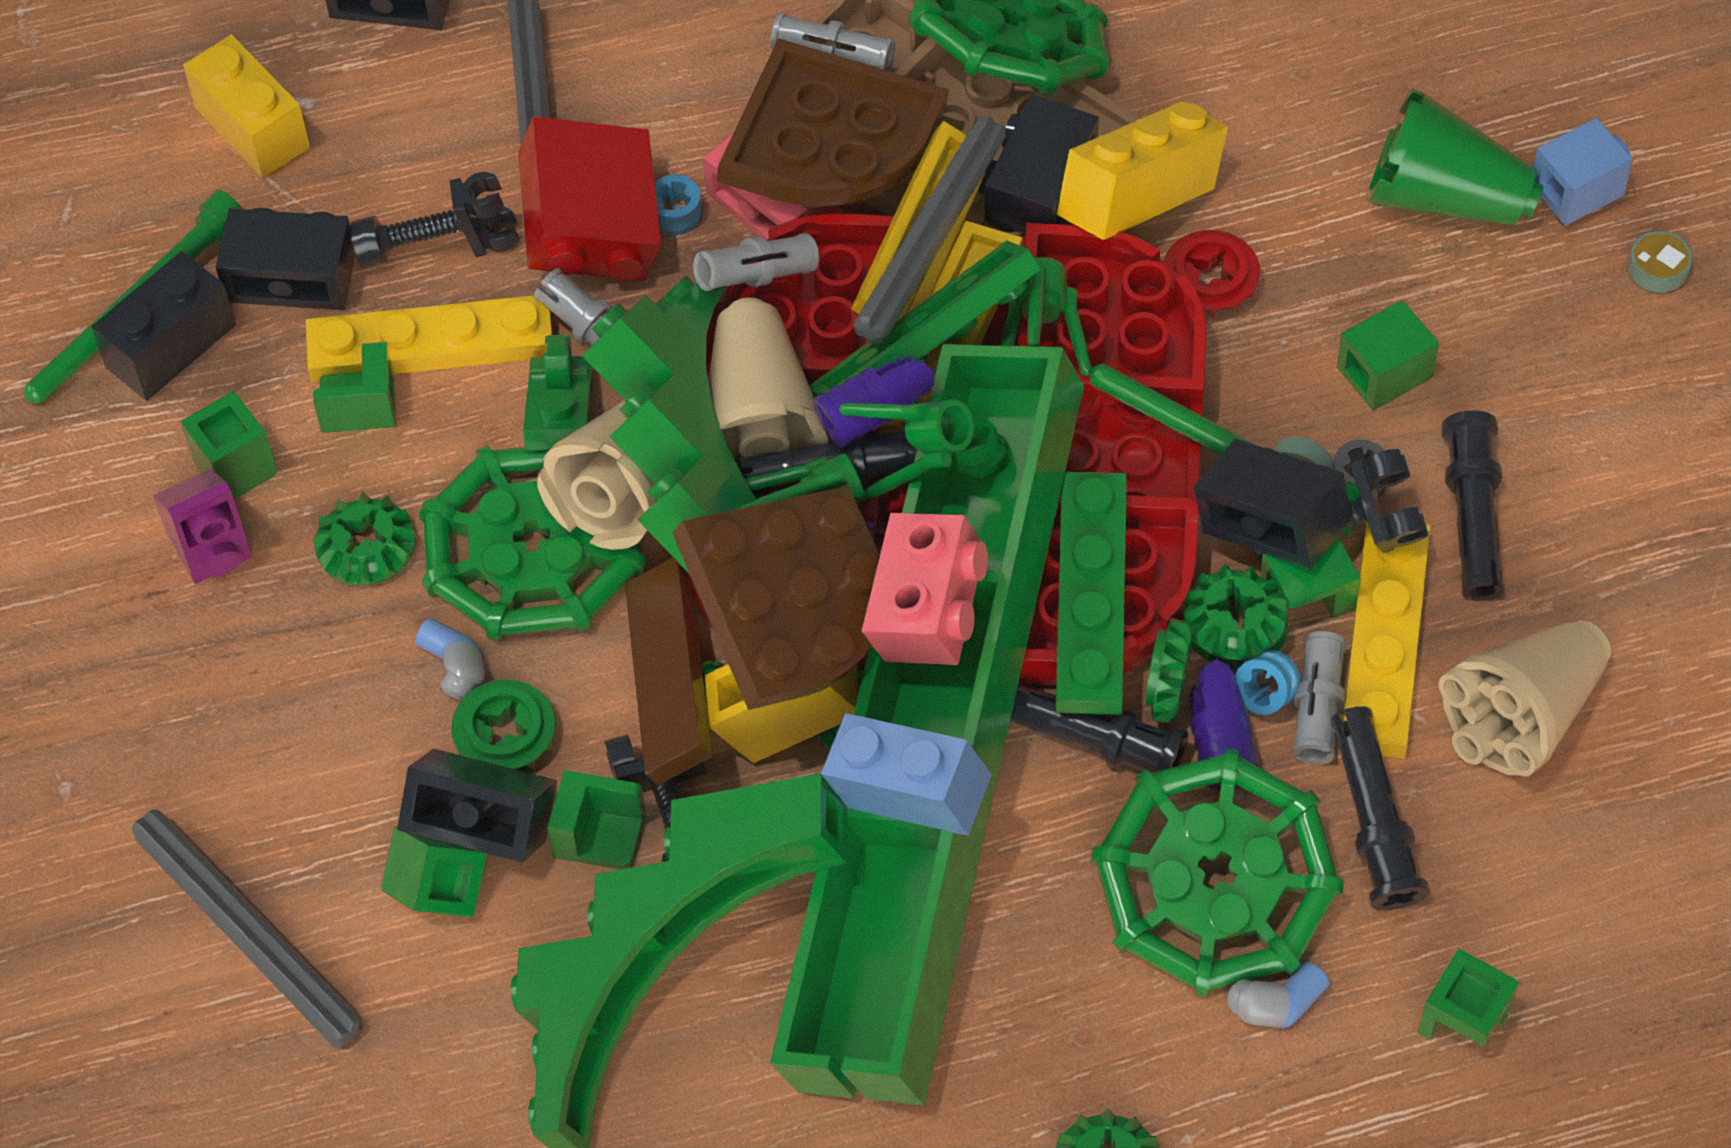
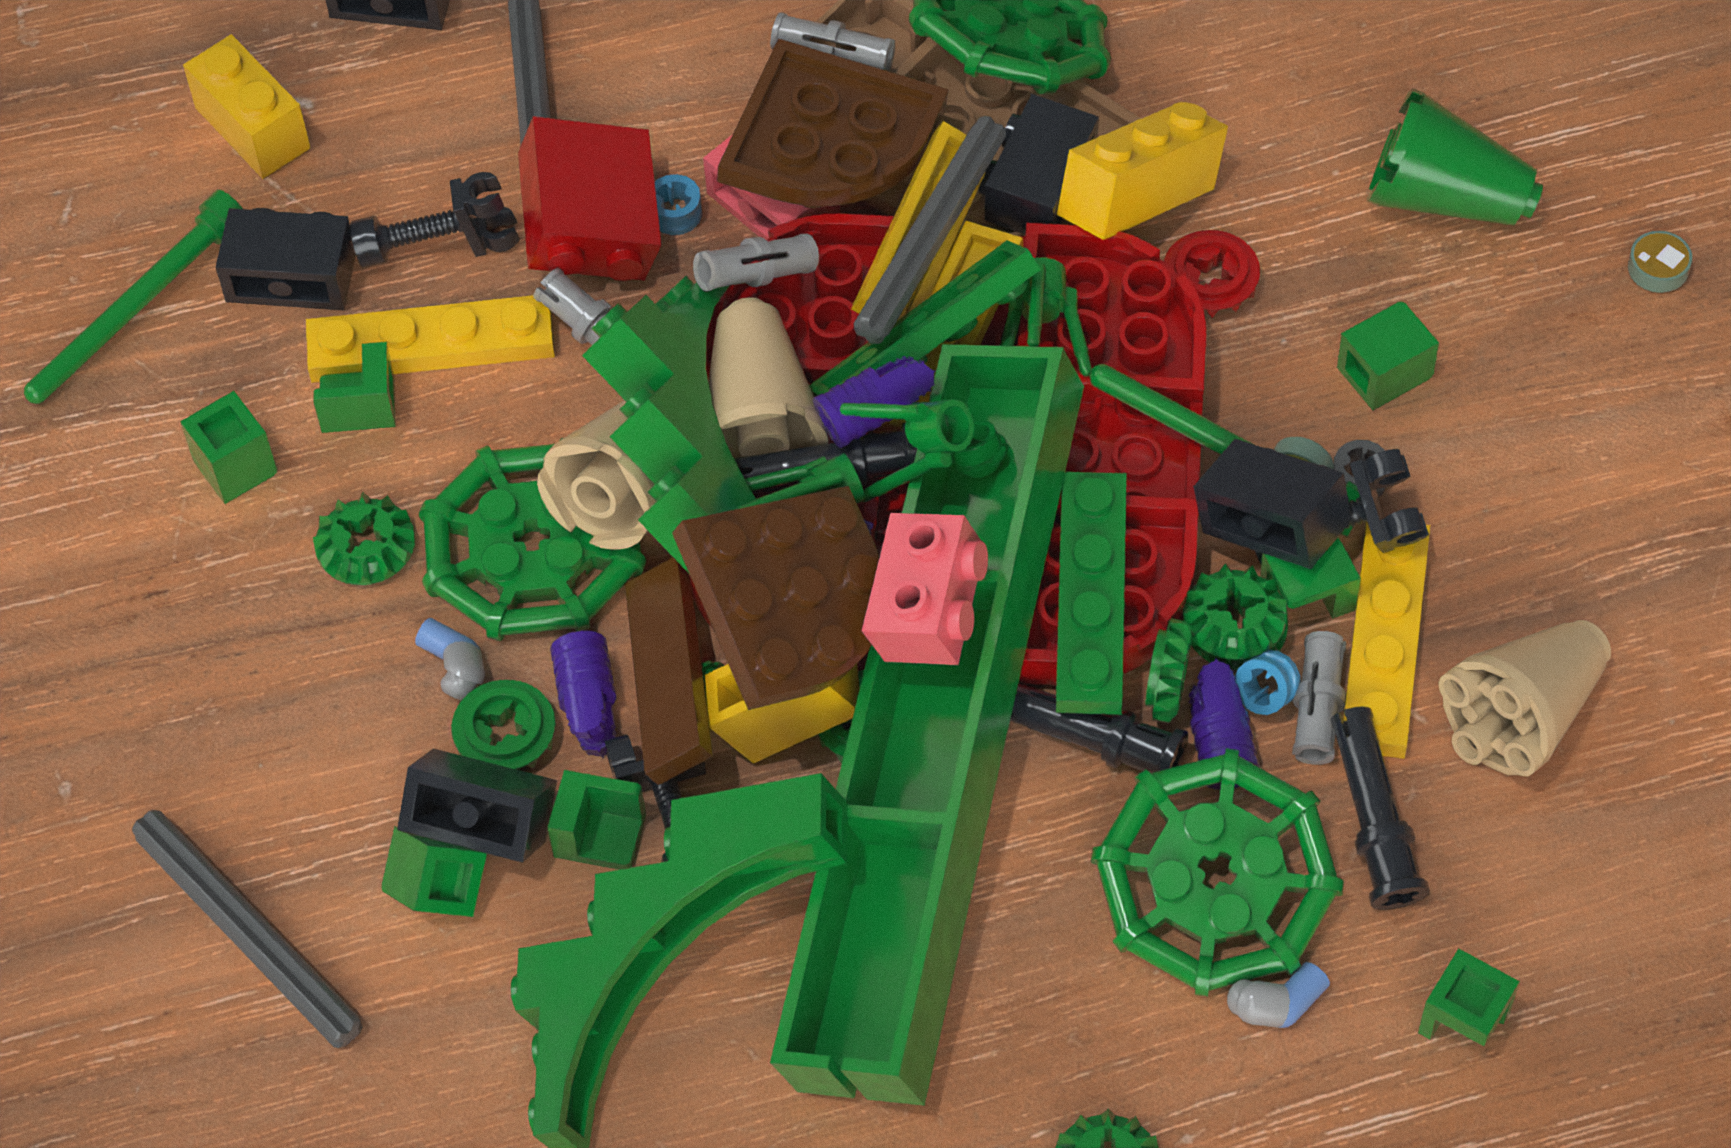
black brick [91,251,236,401] -> none
magenta slope [153,469,252,584] -> none
green hinge [523,335,594,451] -> none
medium blue brick [821,713,992,836] -> none
black pin [1441,410,1504,601] -> none
medium blue brick [1534,118,1633,226] -> none
none -> dark purple hinge [550,631,617,759]

